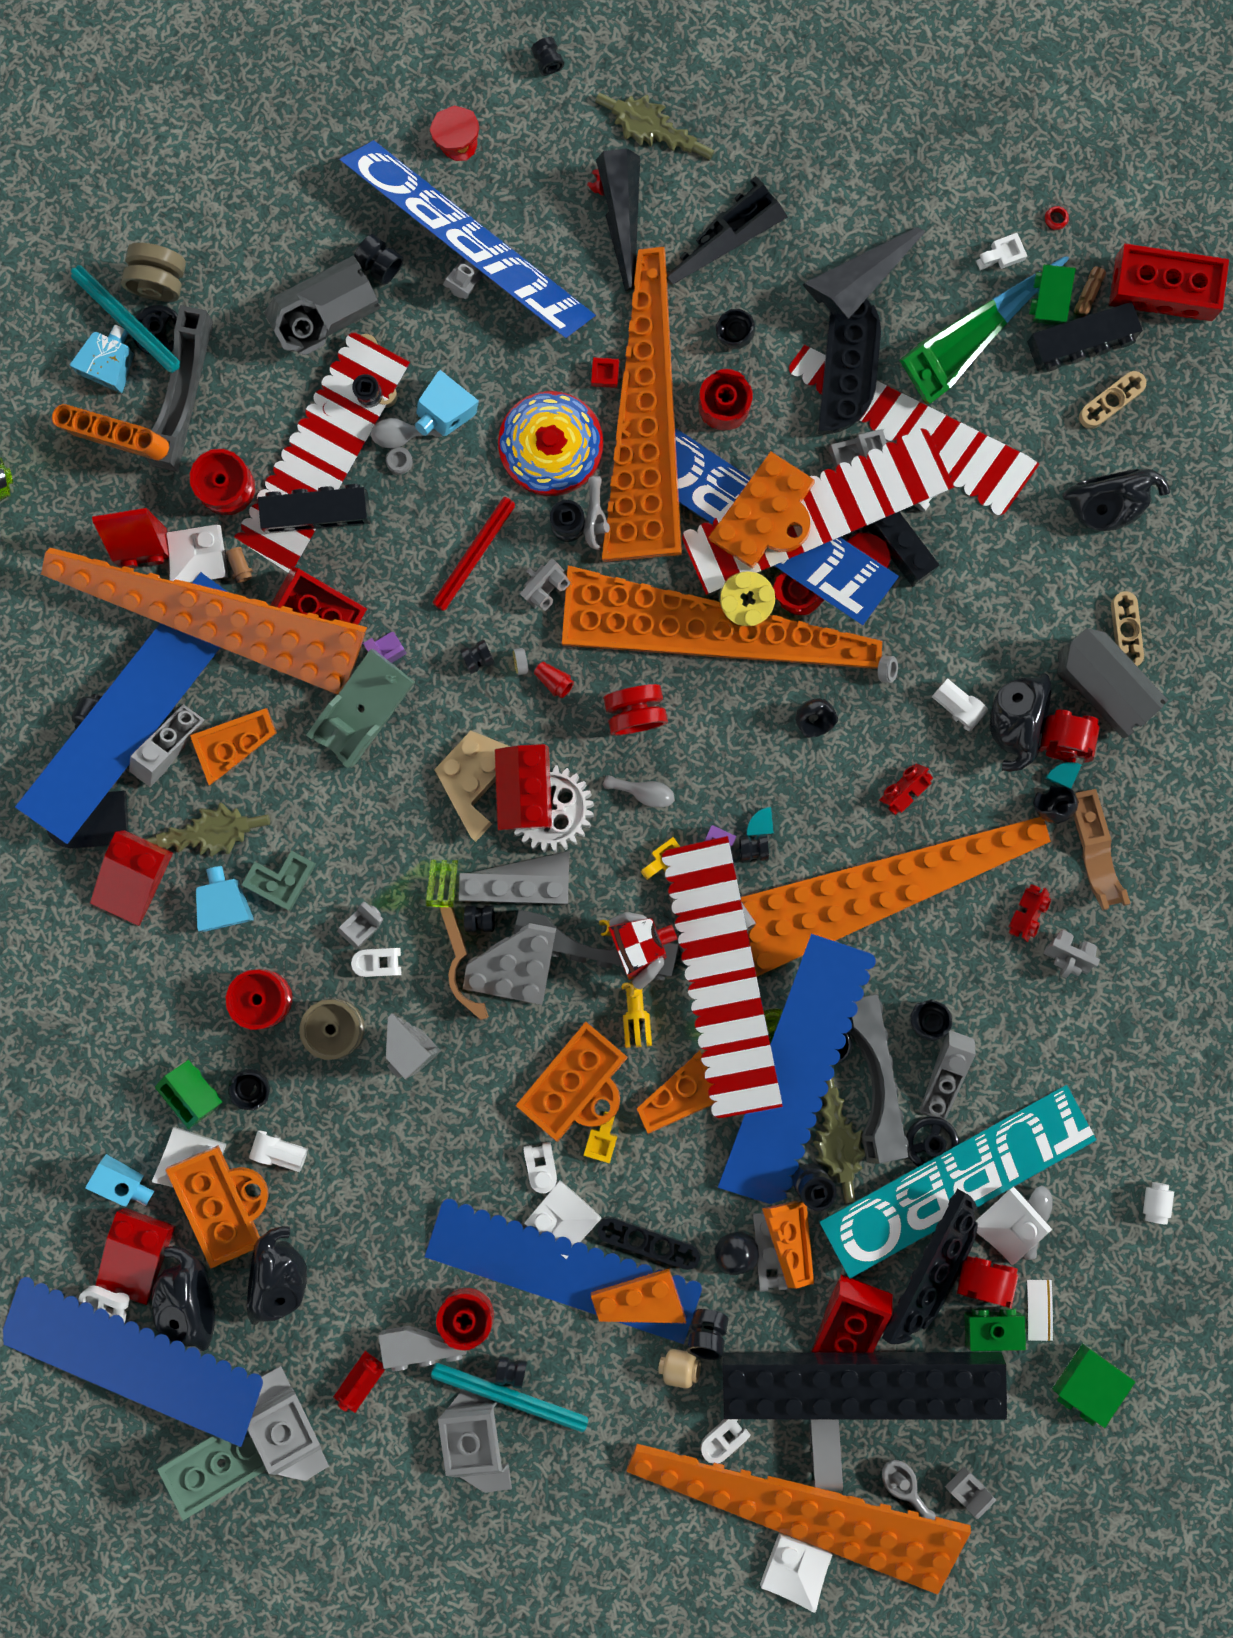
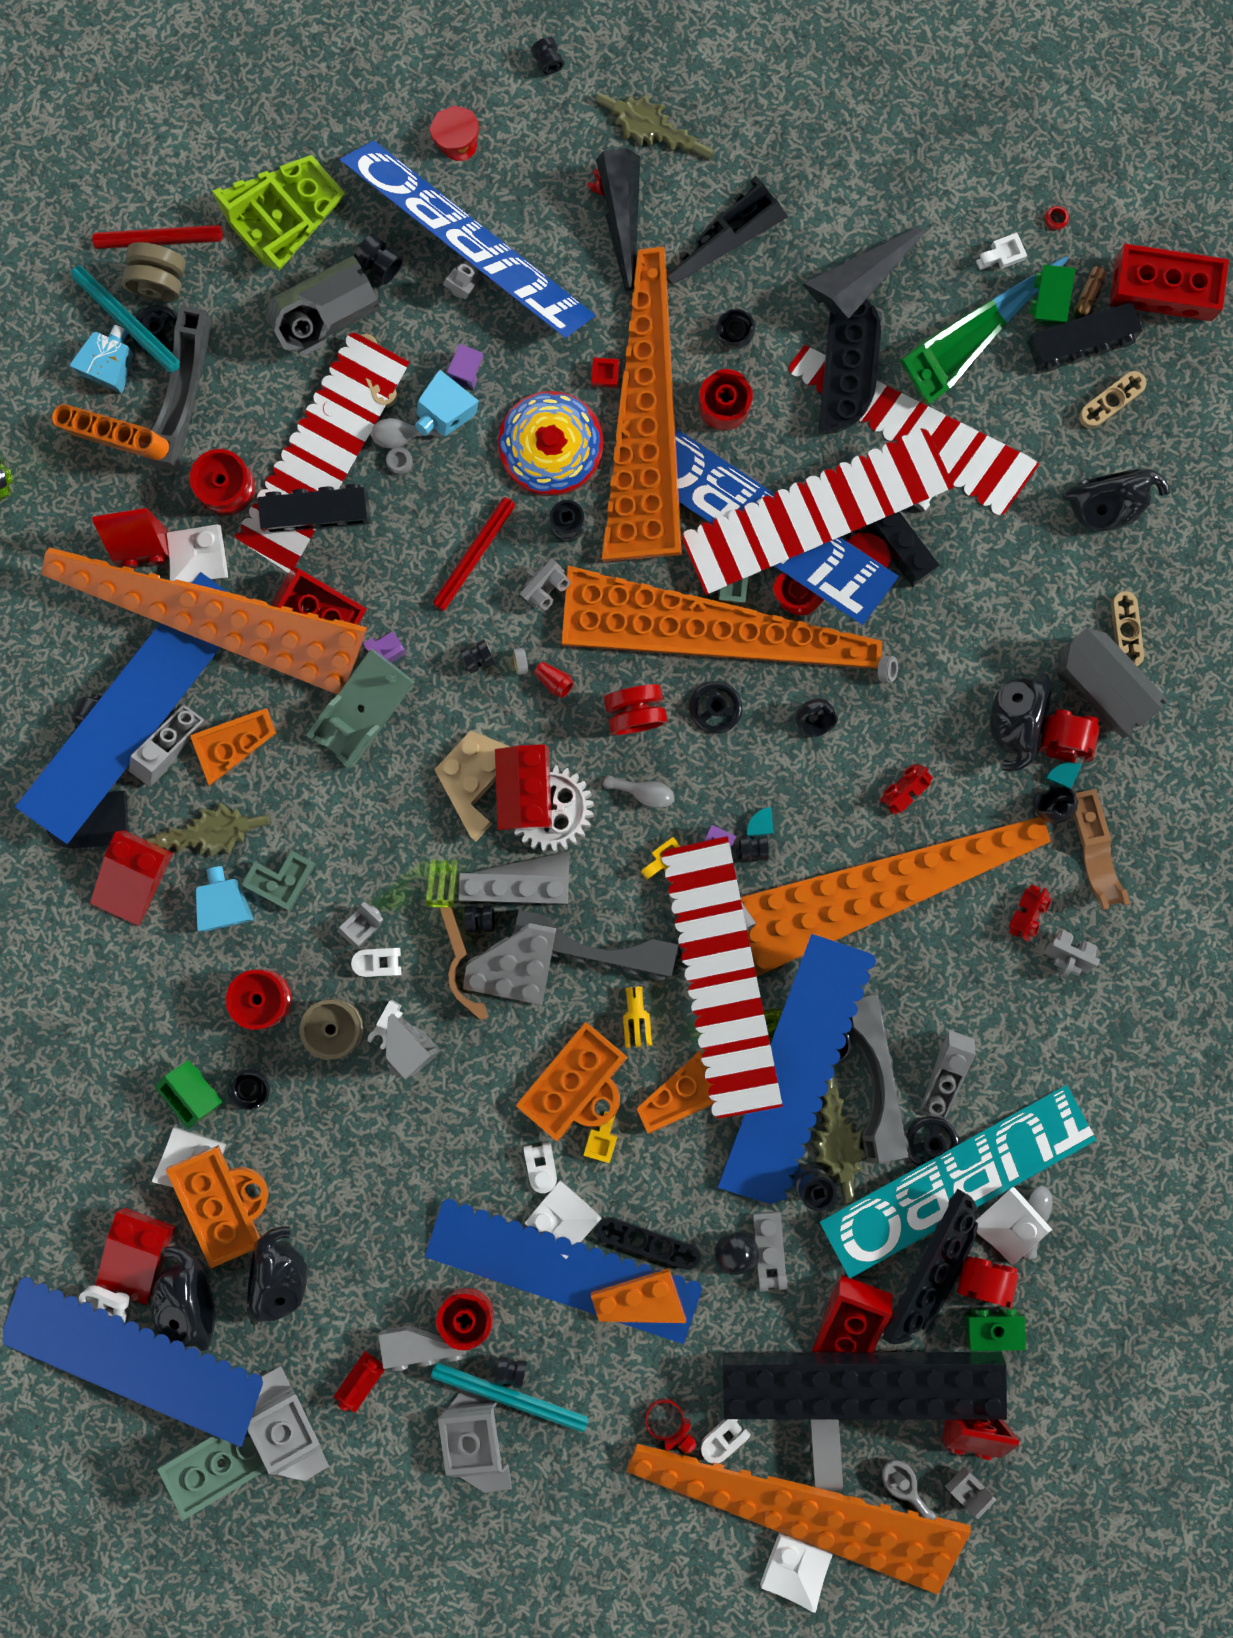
medium azure torso [85,1154,154,1207] -> none
medium nougat pin [225,547,253,583] -> none
white piece [249,1131,308,1172] -> none
black wheel [352,374,383,408] -> none
light grey piece [584,476,610,550] -> none
torso [599,912,678,999] -> none
tan head [659,1349,701,1388] -> none
black wheel [687,1309,729,1360] -> none
orange plate [709,451,815,569] -> none
light yellow brick [720,571,775,626] -> none
orange wing [762,1200,814,1289] -> none
light grey slope [828,429,887,470] -> none
black hair [910,999,953,1041] -> none
white piece [932,679,988,731] -> none
white sticker [1027,1280,1053,1341] -> none
green piece [1052,1343,1135,1428] -> none
white brick [1143,1182,1174,1224] -> none
none -> red axle [92,225,223,249]
none -> lime wedge [212,155,345,271]
none -> white plate [368,1000,403,1049]
none -> medium lavender panel [447,344,483,390]
none -> red piece [645,1399,696,1454]
none -> black piece [689,681,742,734]
none -> red slope [942,1420,1019,1460]

